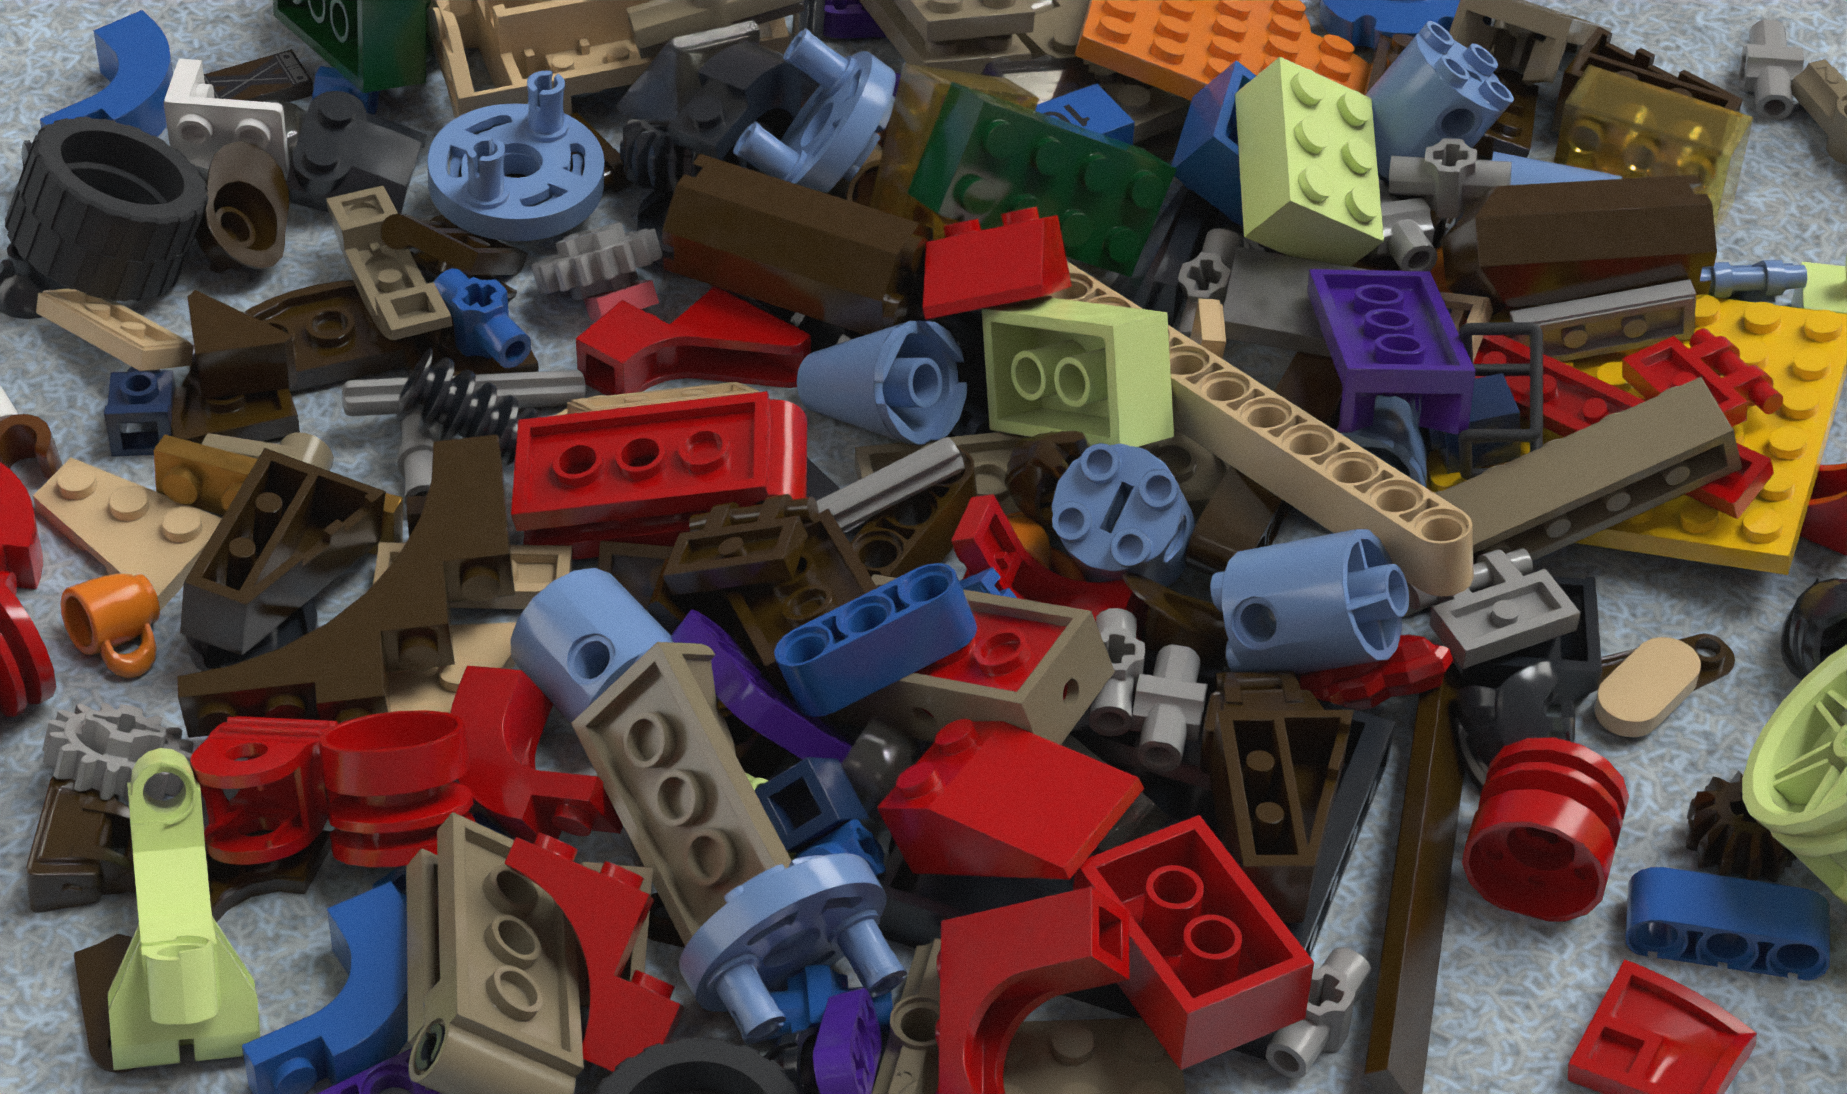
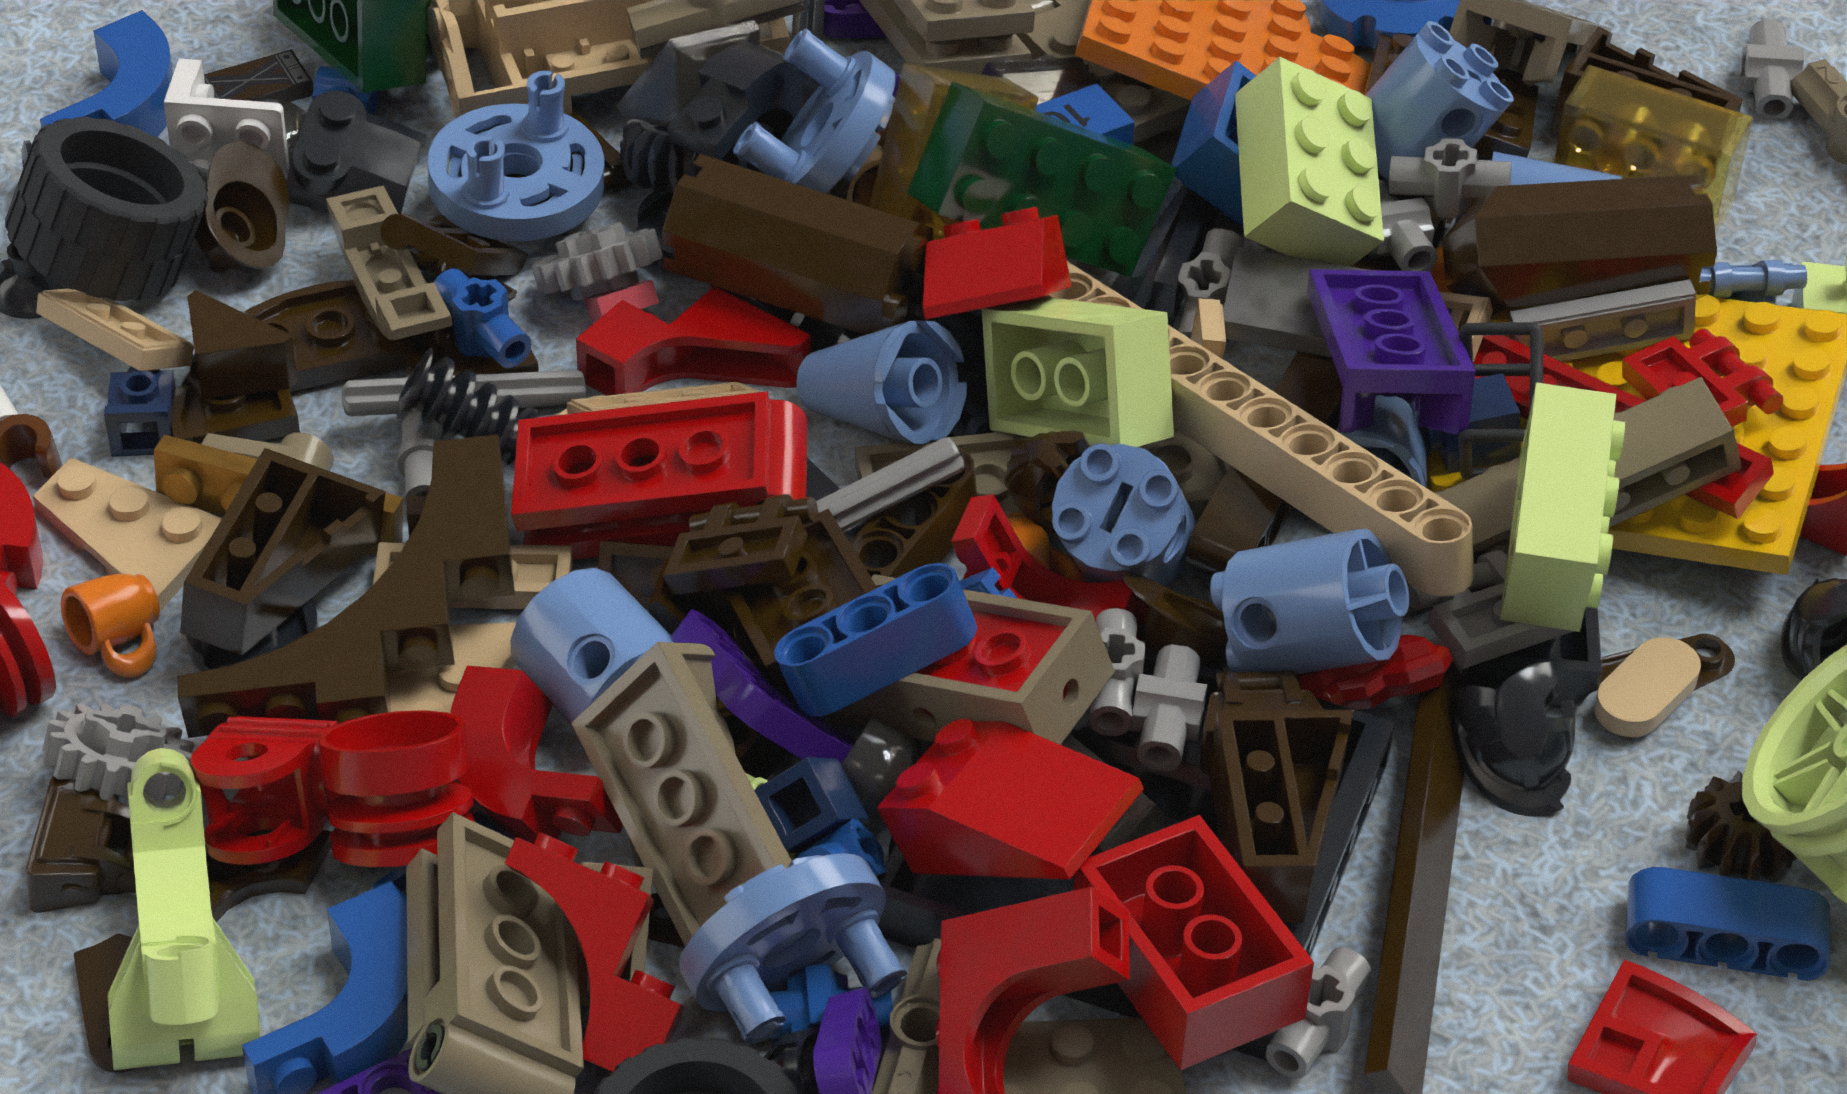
red wheel [1462,737,1629,922] -> none
none -> yellowish green brick [1500,382,1625,632]

